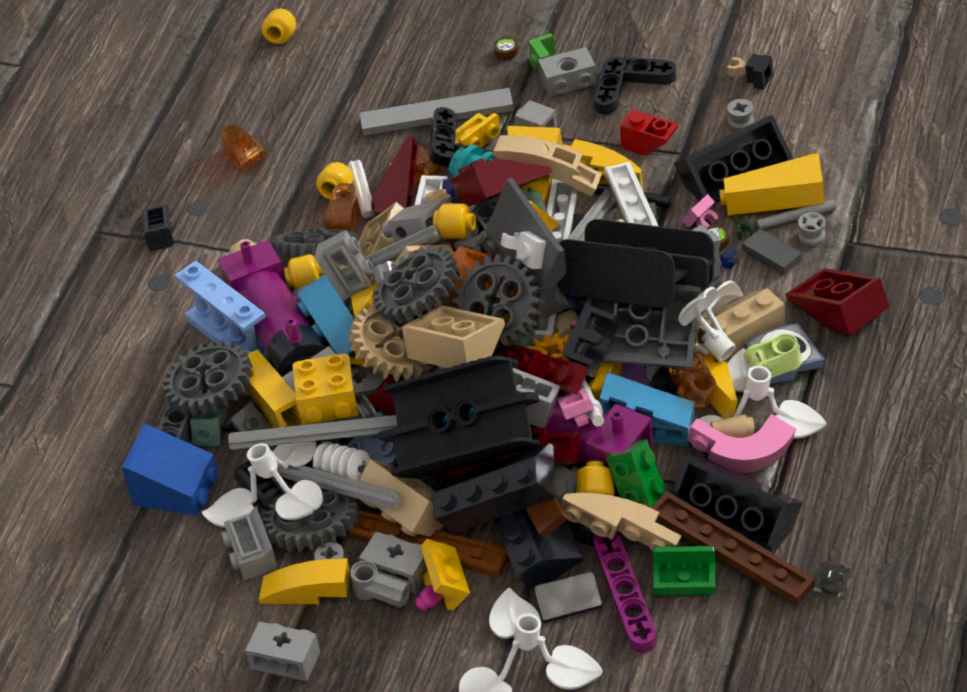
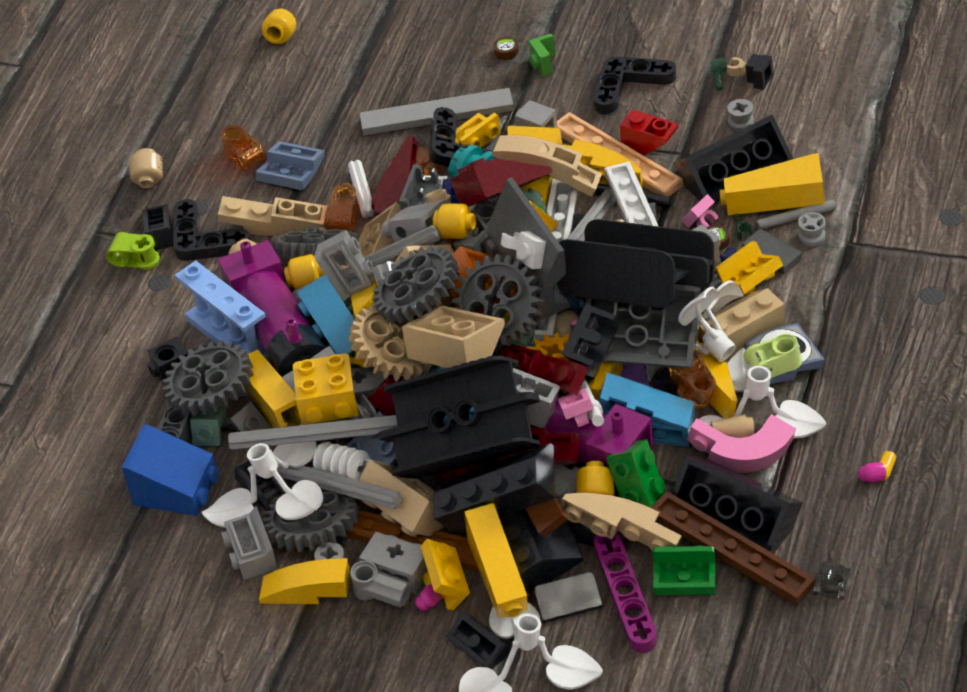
light grey brick [245,621,320,681] -> none
yellow head [316,162,354,201] -> none
light grey brick [538,47,597,97] -> none
dark red slope [785,268,890,335] -> none
none -> lime piece [106,232,160,270]
none -> tan head [129,148,163,188]
none -> black brick [147,336,189,386]
none -> black beam [173,199,250,261]
none -> tan slope [217,196,327,236]
none -> sand blue slope [256,141,325,190]
none -> dark grey hinge [399,164,442,210]
none -> black slope [445,612,512,669]
none -> yellow slope [464,503,528,619]
none -> light nougat tile [557,112,683,197]
none -> clear green hand [711,57,727,91]
none -> yellow bracket [714,241,783,295]
none -> dark pink arm [858,451,896,483]

